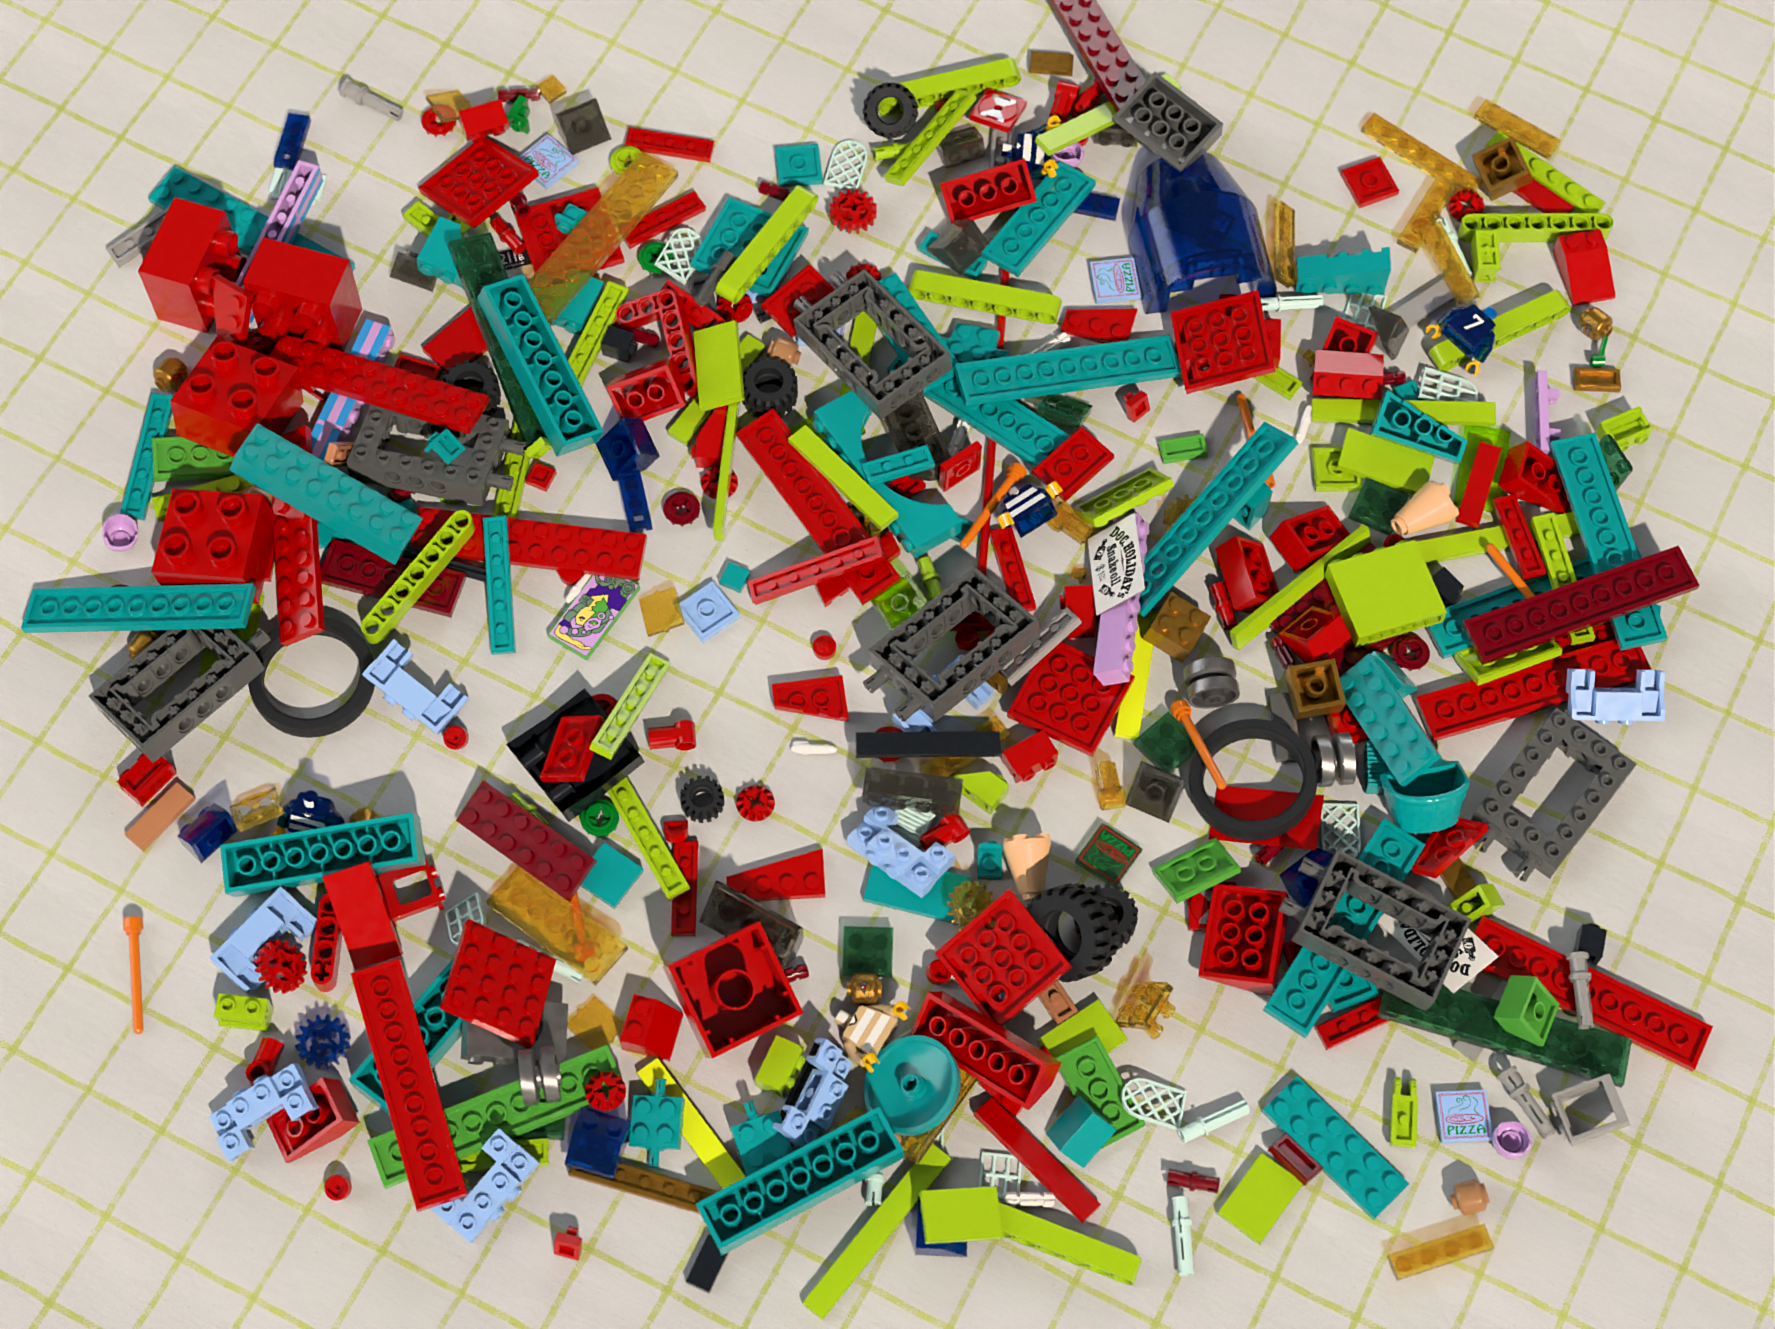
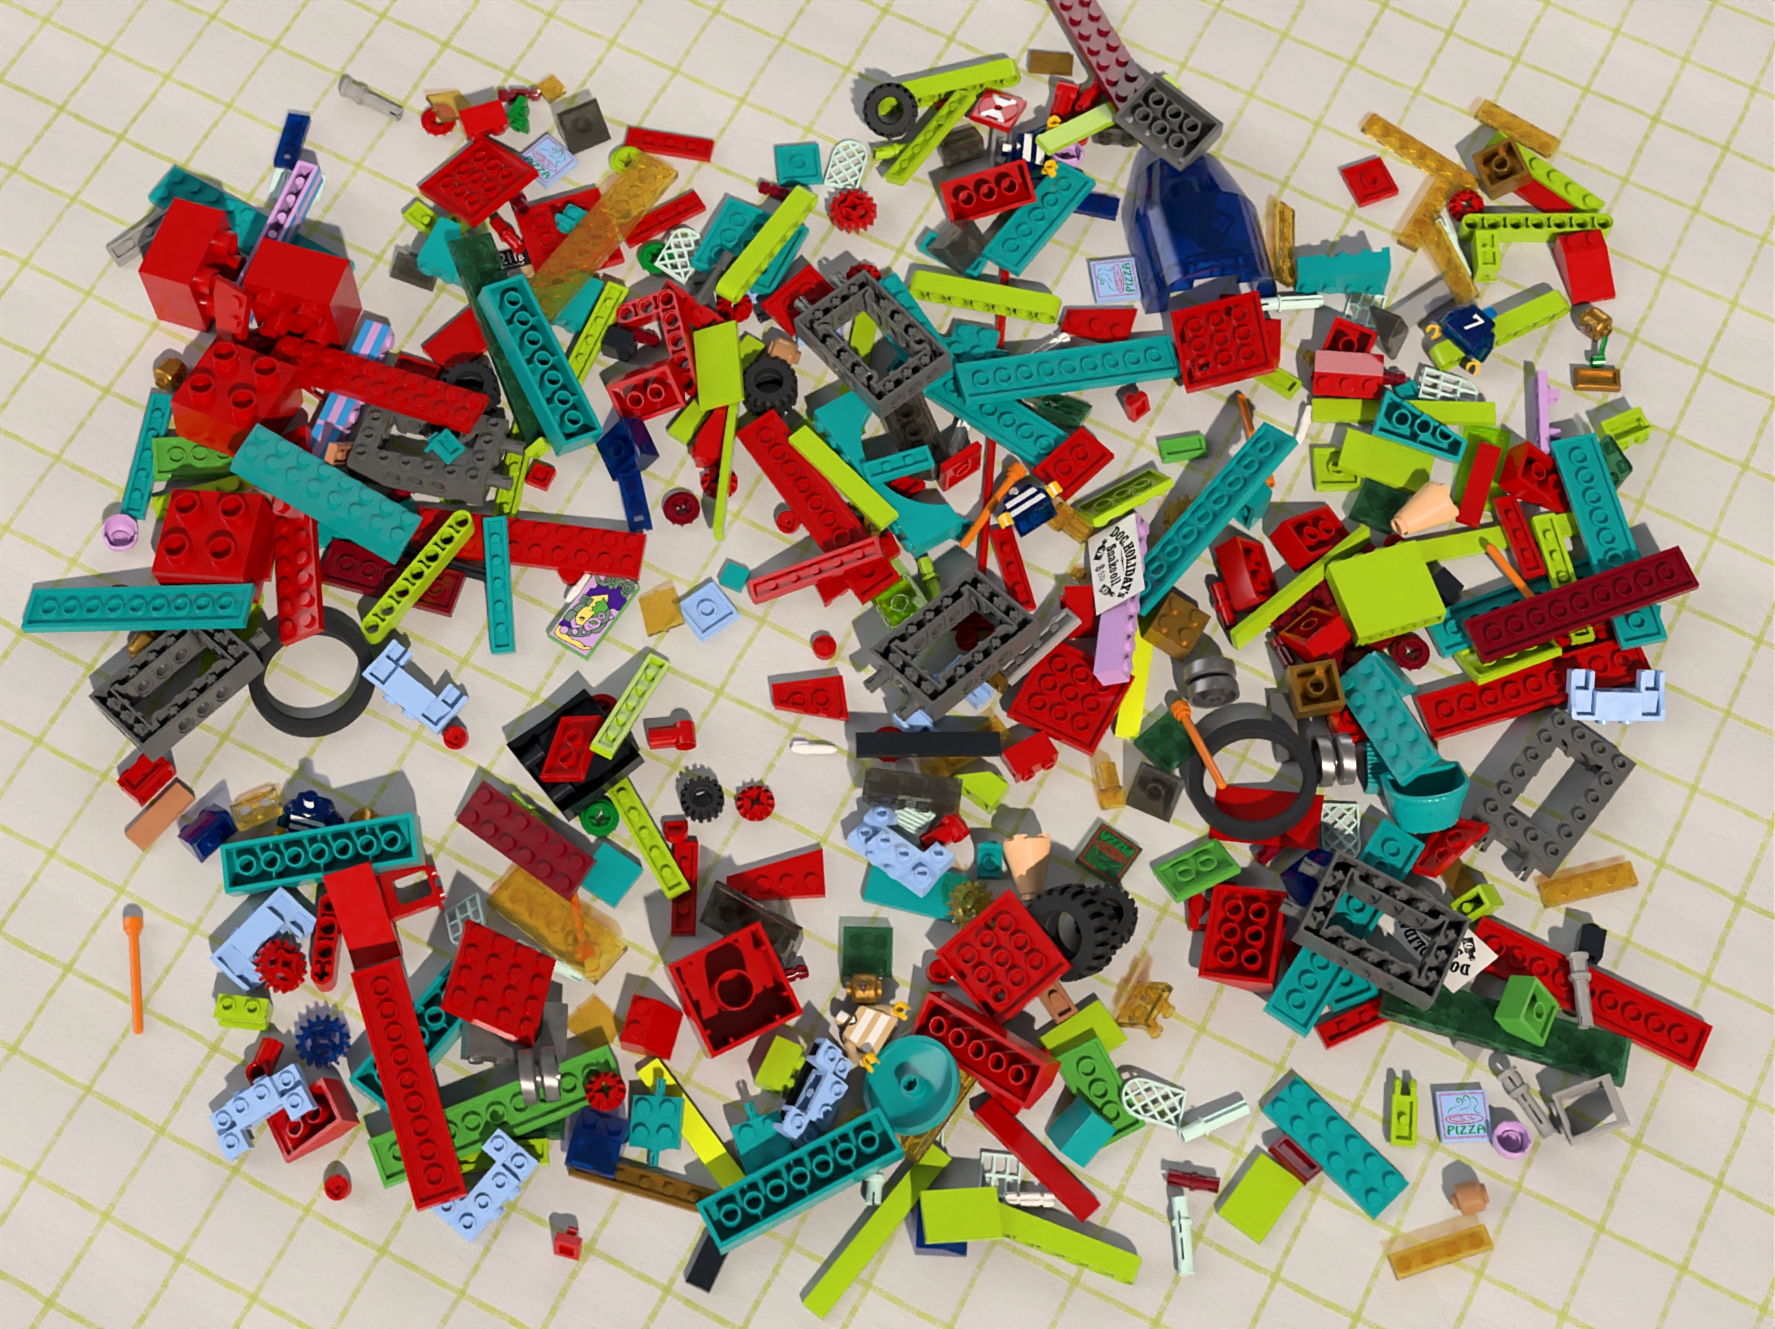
none -> red tile [776,511,801,534]
none -> clear yellow plate [1537,861,1639,909]

